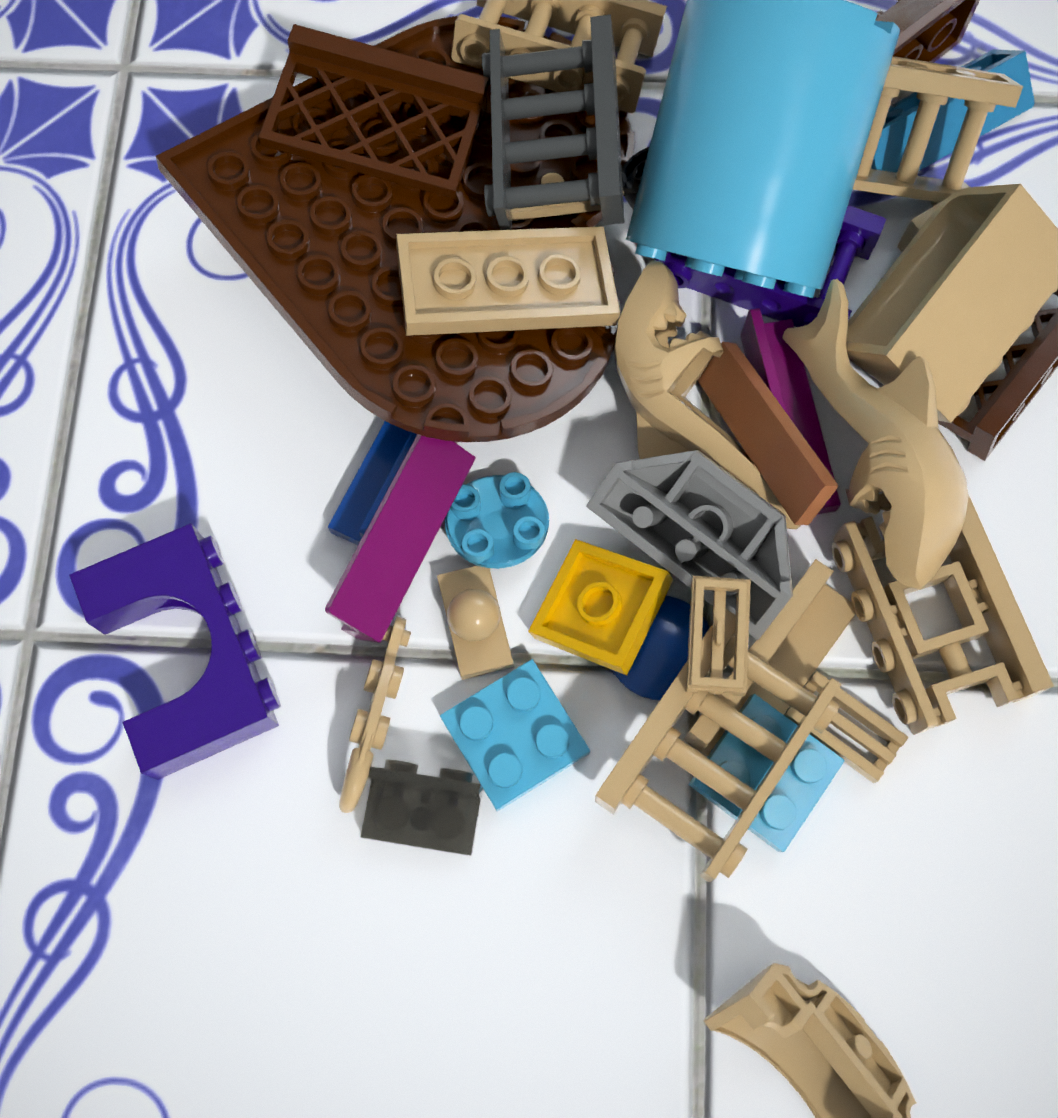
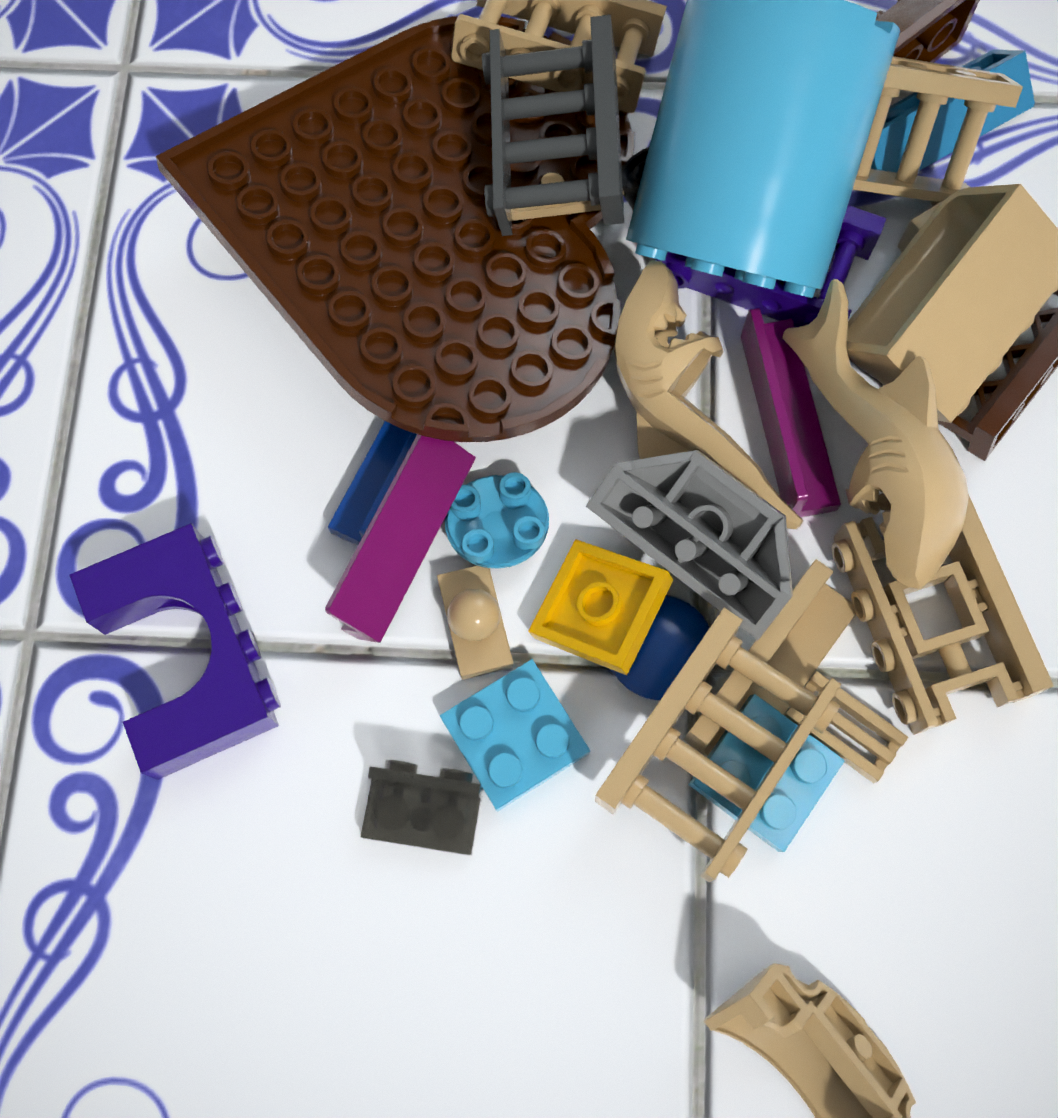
reddish brown fence [259,24,489,199] -> none
tan piece [339,616,411,813] -> none
tan plate [396,226,620,336] -> none
tan tile [686,576,751,696] -> none
nougat tile [698,341,839,525] -> none

